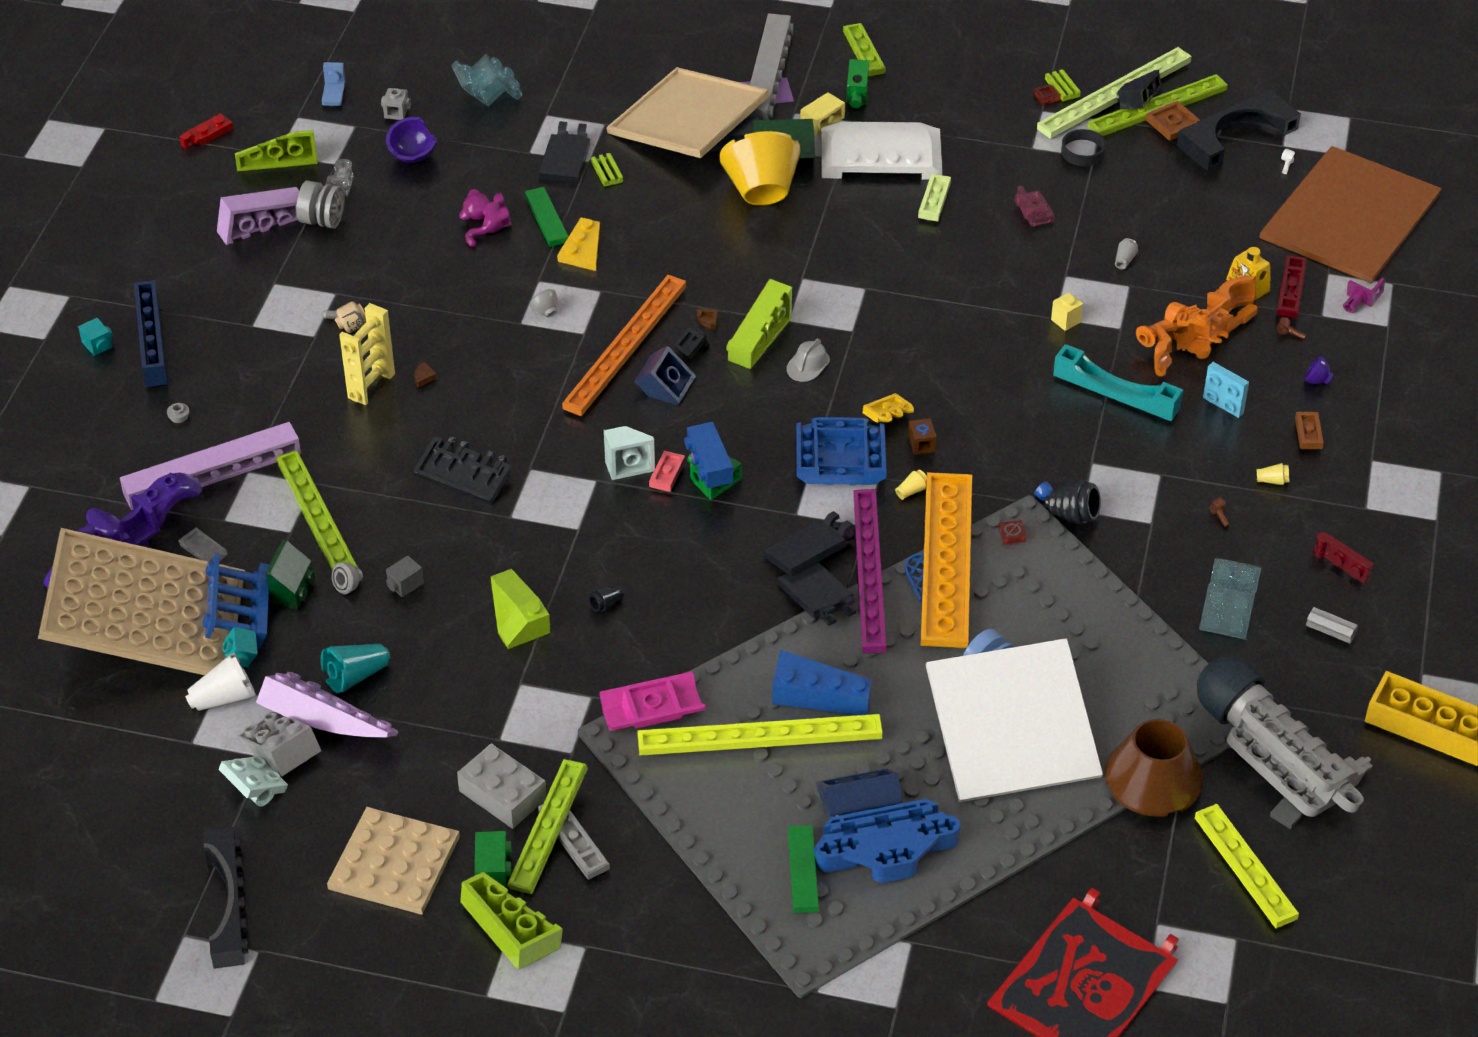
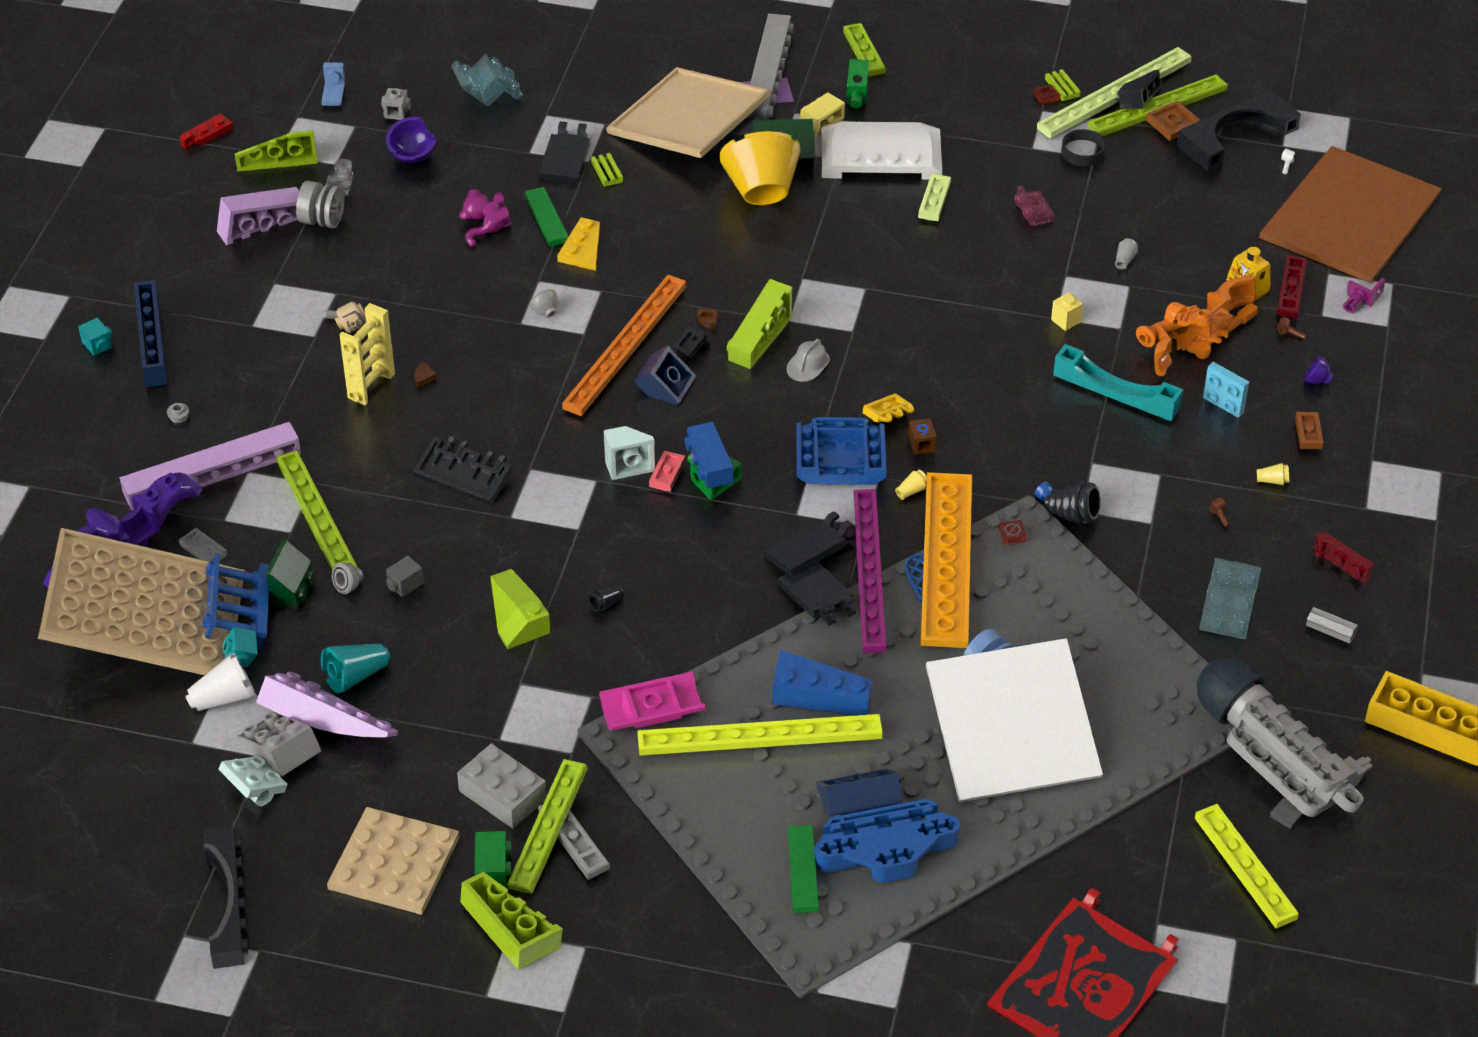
reddish brown cone [1105,719,1204,817] -> none

